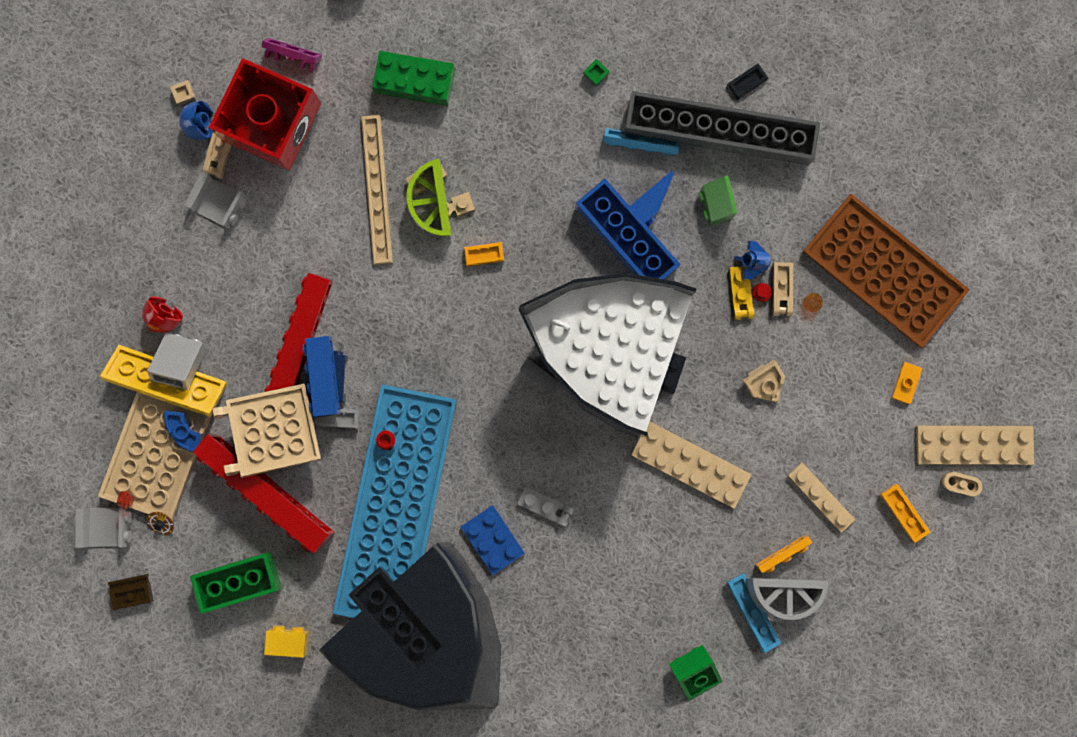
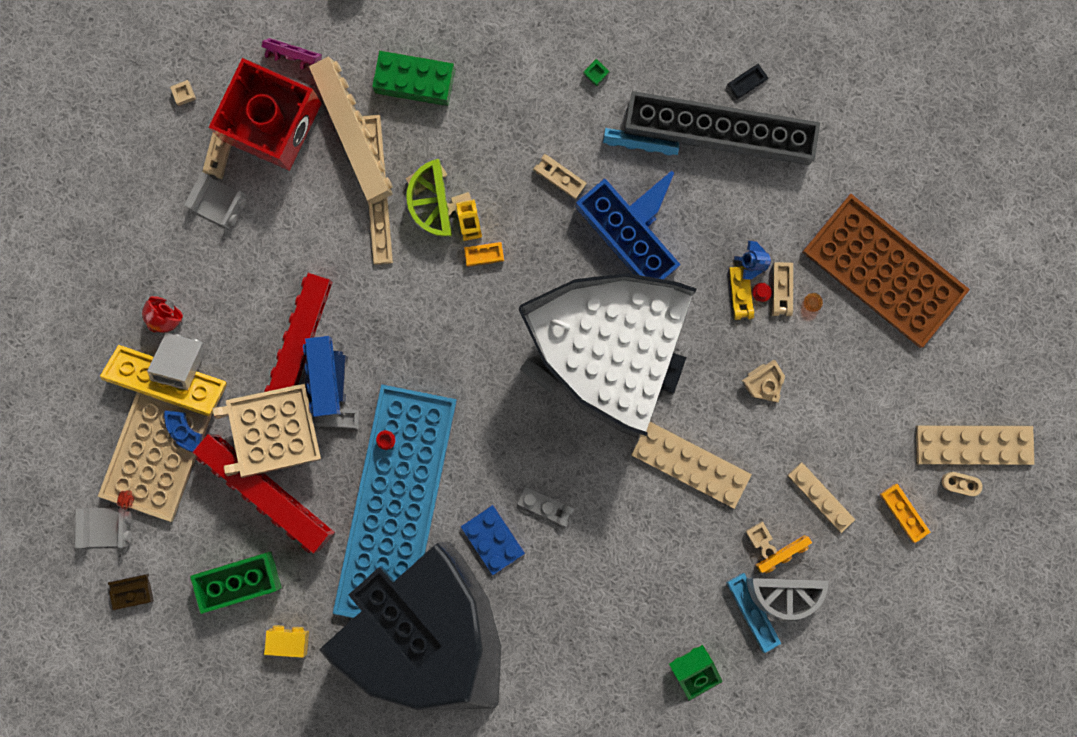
piece [147,511,174,536] -> none
blue cylinder [179,101,214,140] -> none
bright green slope [699,176,737,225] -> none
light orange plate [891,362,923,404] -> none
none -> tan brick [309,56,393,204]
none -> yellow brick [456,199,482,241]
none -> tan plate [533,154,587,200]
none -> tan plate [745,522,777,559]

